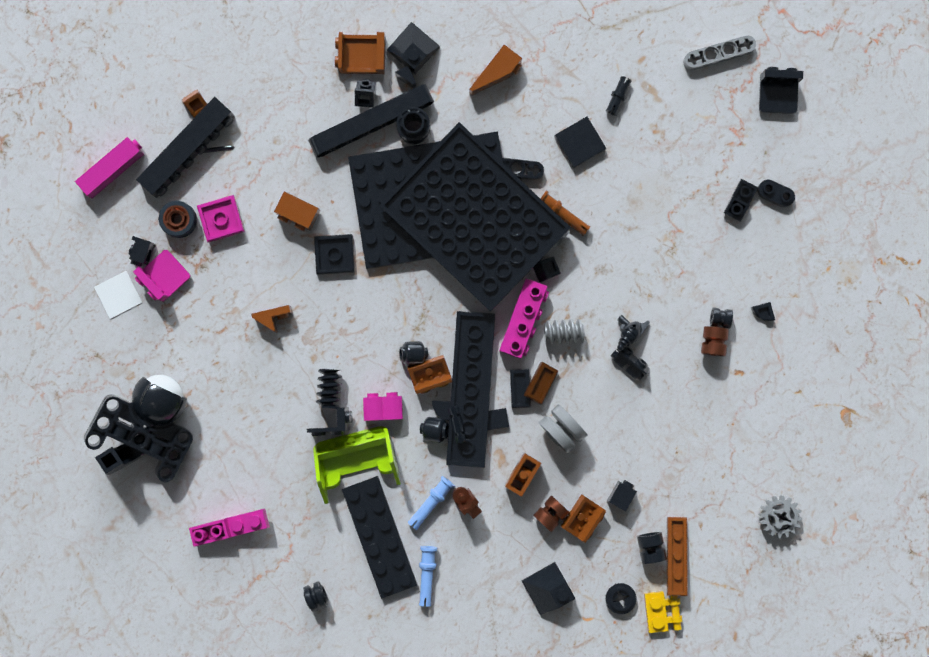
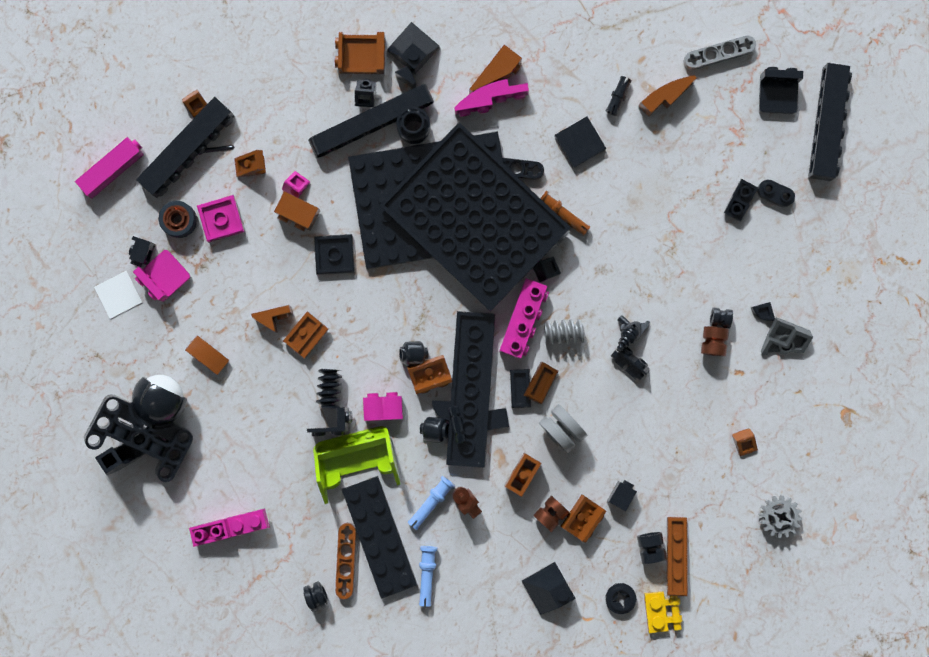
none -> dark orange slope [185,335,229,375]
none -> dark orange slope [234,150,266,177]
none -> dark pink slope [282,171,310,198]
none -> dark orange plate [283,311,329,359]
none -> dark orange beam [335,522,356,599]
none -> dark pink slope [454,79,529,117]
none -> dark orange slope [638,75,697,117]
none -> dark orange slope [732,428,758,456]
none -> dark grey slope [761,317,813,355]
none -> black brick [808,63,852,181]

